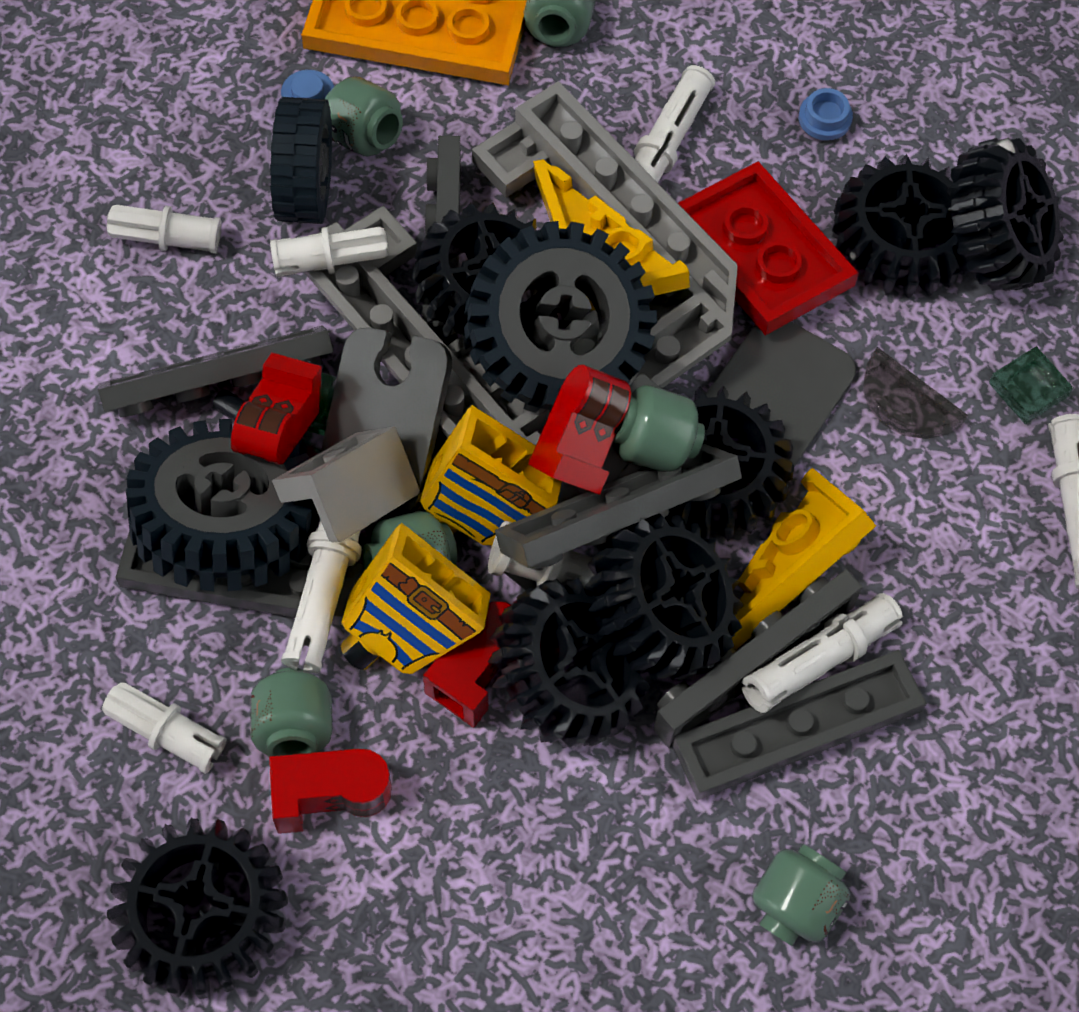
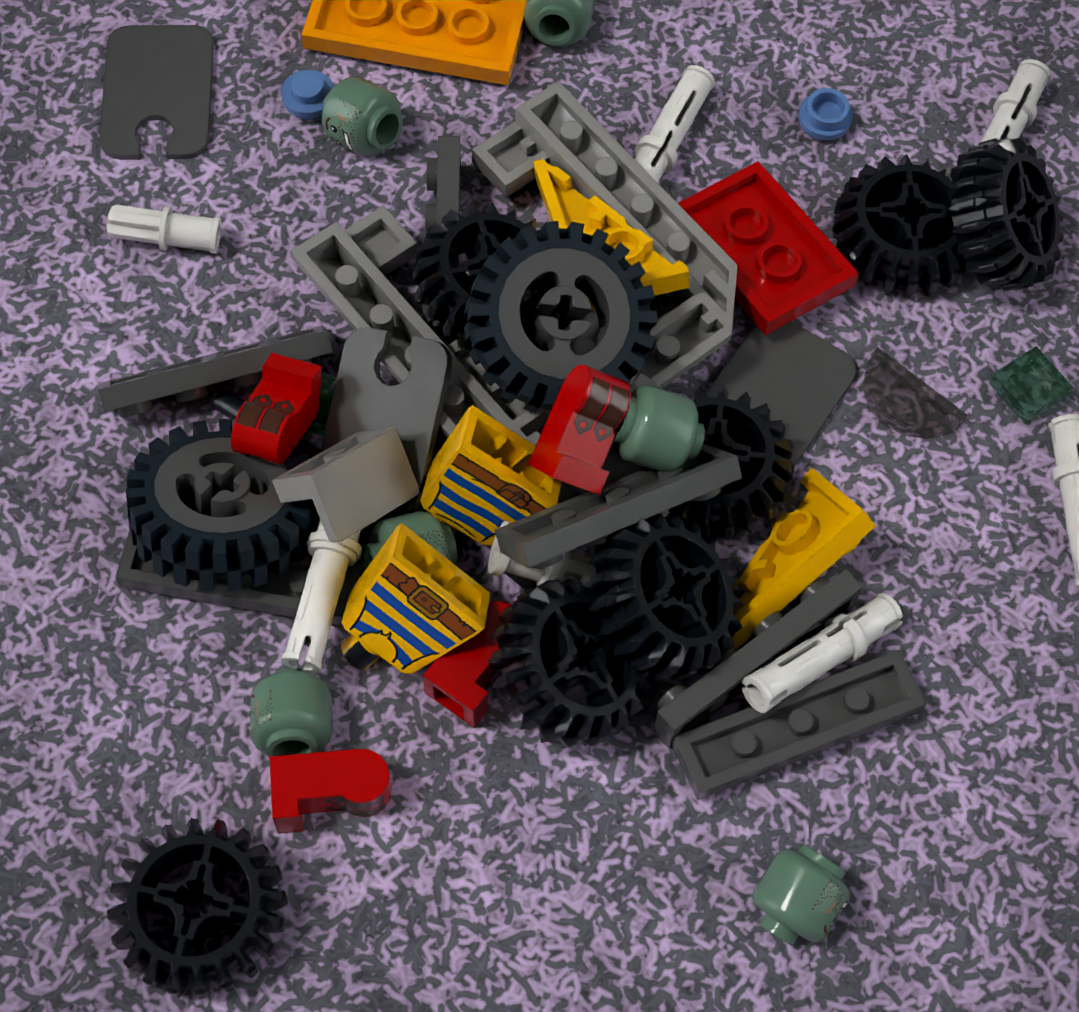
white axle [102,683,227,774] -> none
black wheel [270,97,332,224] -> none
white axle [270,227,389,278] -> none
none -> dark grey piece [99,25,214,160]
none -> white pin [980,59,1052,142]

